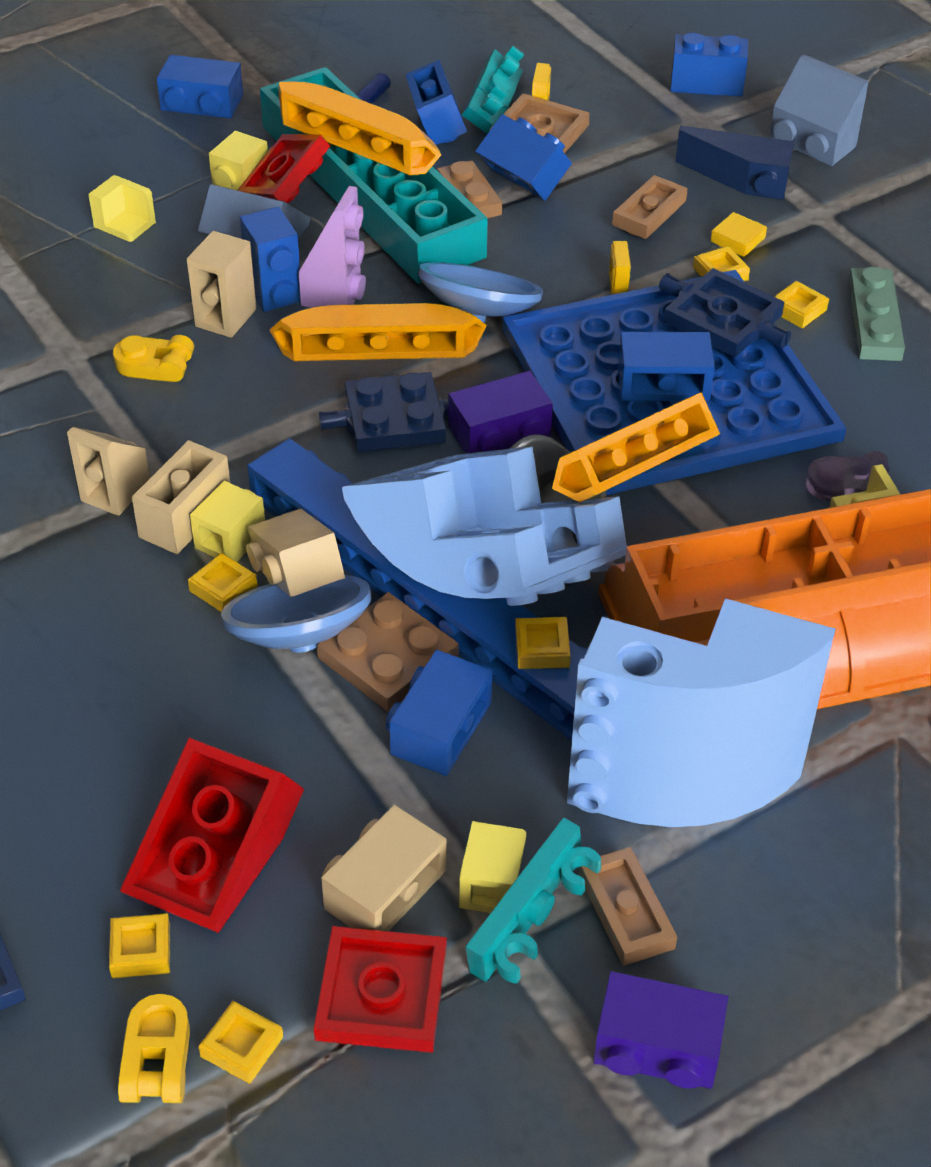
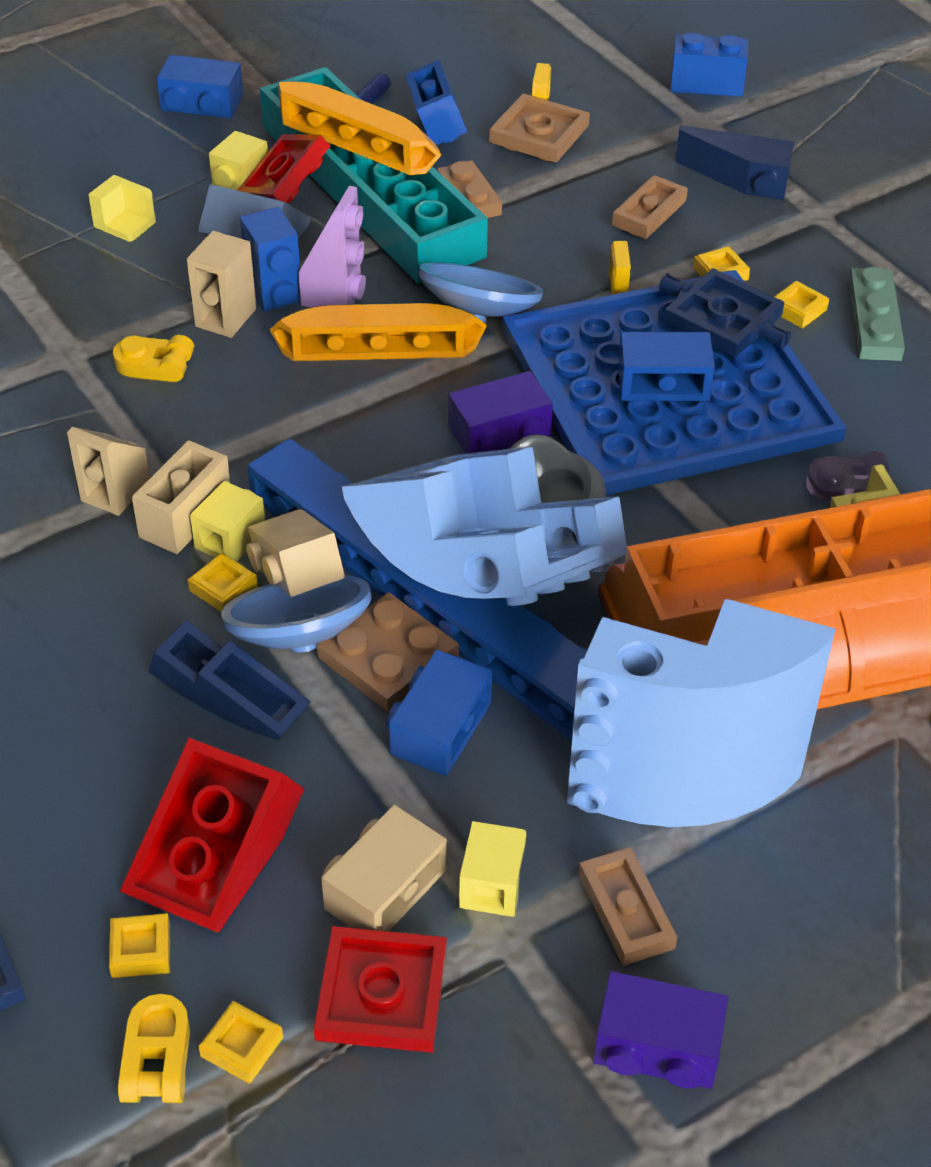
dark blue plate [319,372,448,452] -> none
teal plate [462,46,524,134] -> none
teal plate [465,818,601,983] -> none
blue brick [475,114,572,201] -> none
yellow tile [515,617,571,669] -> none
light orange brick [552,392,720,503] -> none
yellow tile [711,212,767,257] -> none
sand blue slope [769,54,869,166] -> none
none -> dark blue slope [148,620,311,740]

